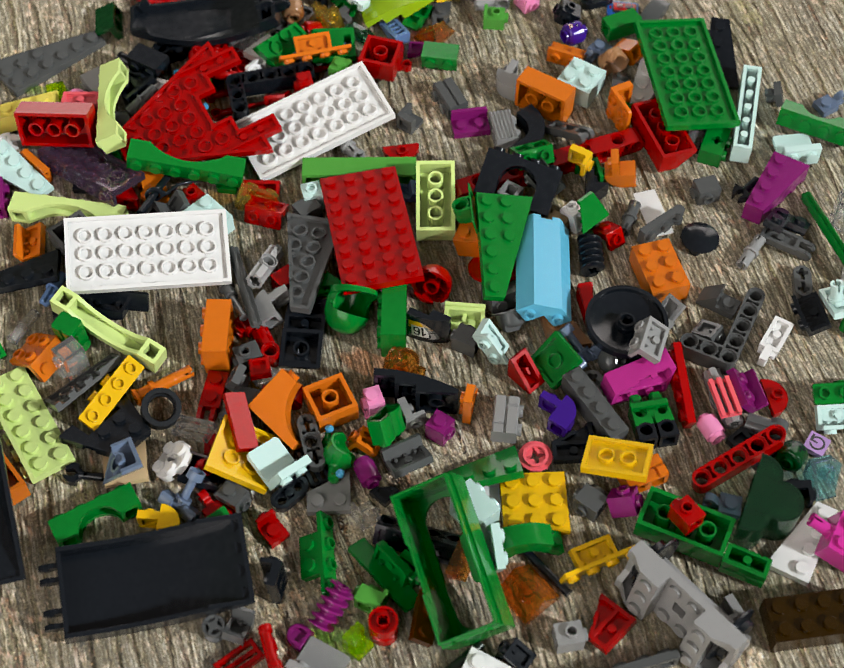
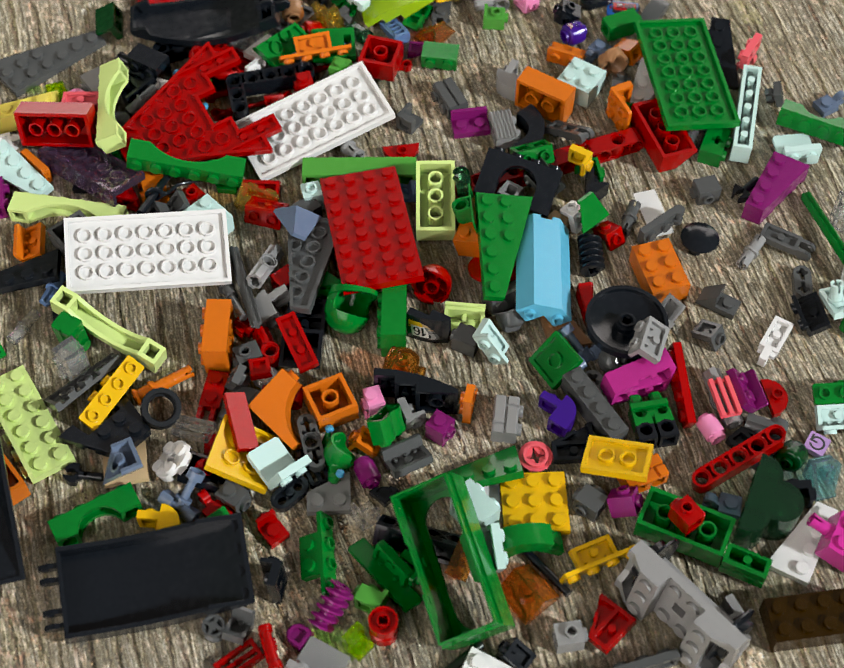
orange bracket [9,333,72,383] -> none
black bracket [78,291,149,320] -> none
reddish brown hinge [408,585,435,647] -> none
red slope [507,348,545,394] -> none
orange brick [605,149,636,188] -> none
dark grey beam [680,287,765,375] -> none
black plate [762,207,811,236] -> none
none -> sand blue slope [273,205,322,241]
none -> red plate [275,311,319,374]
none -> clear green piece [453,166,472,197]
none -> coral plate [736,32,763,70]

